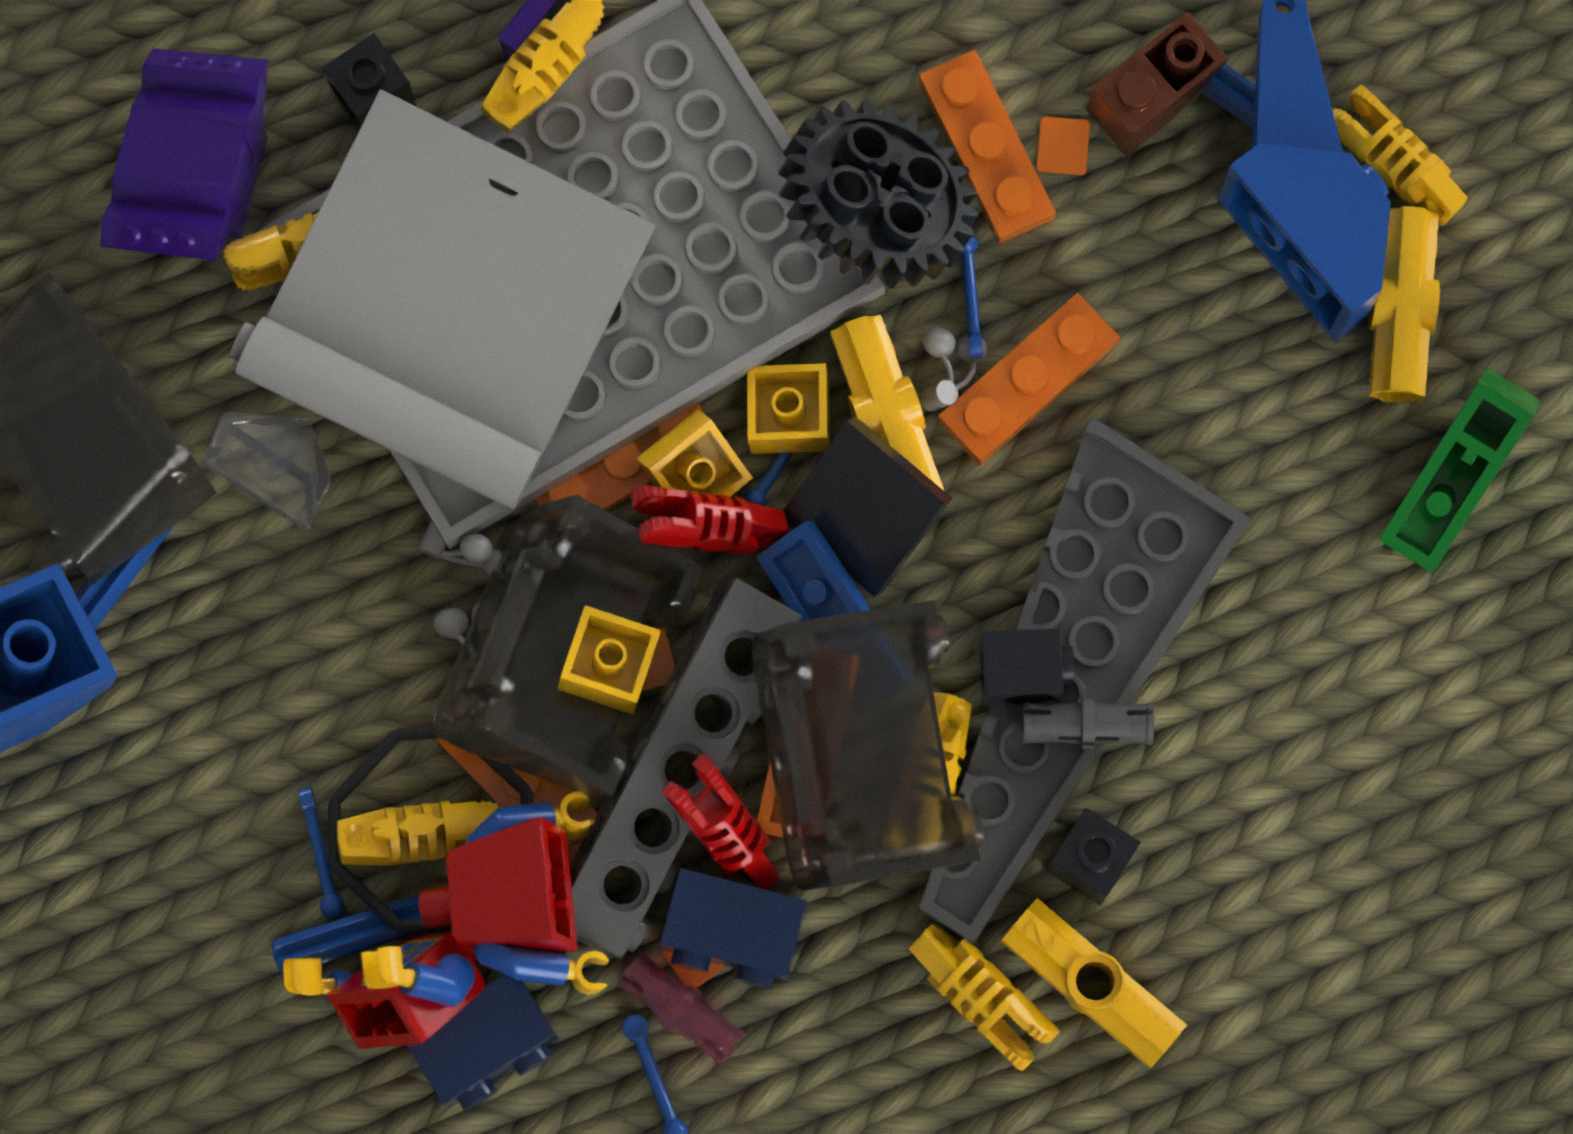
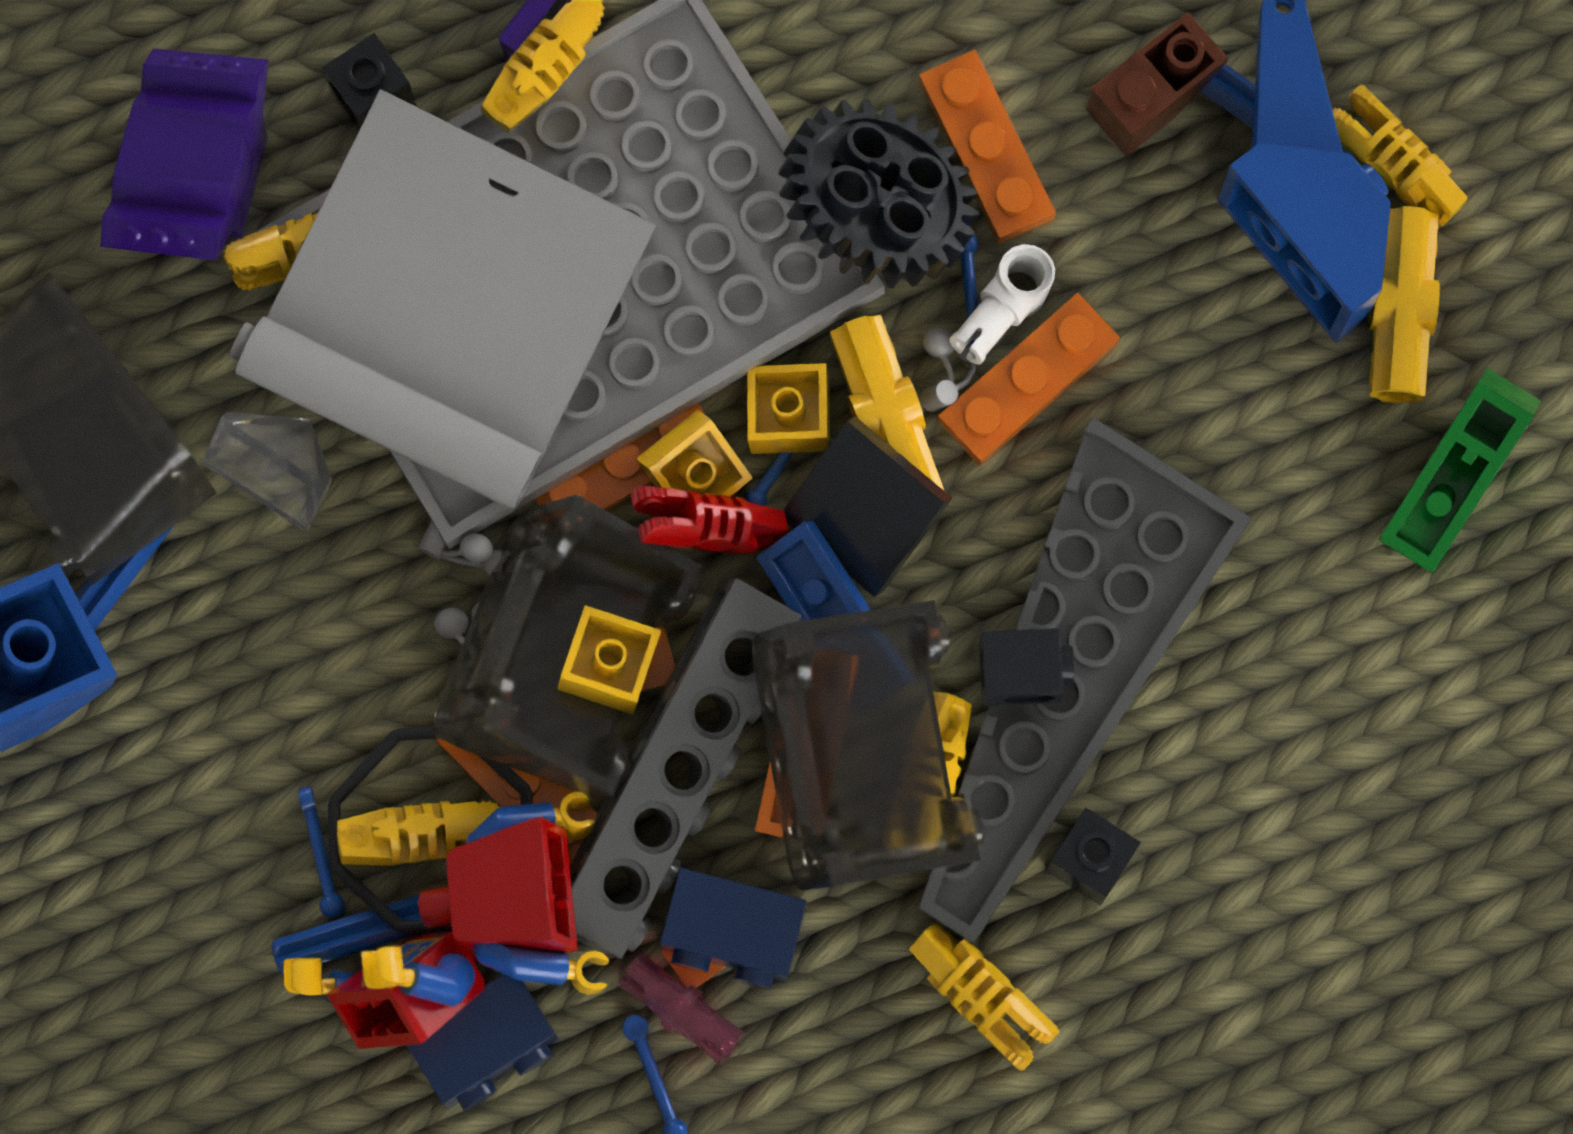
red hinge [662,754,781,890] -> none
yellow piece [1000,898,1187,1069] -> none
dark grey pin [1022,698,1154,749] -> none
orange sticker [1037,116,1090,175] -> none
none -> white pin [949,244,1055,365]

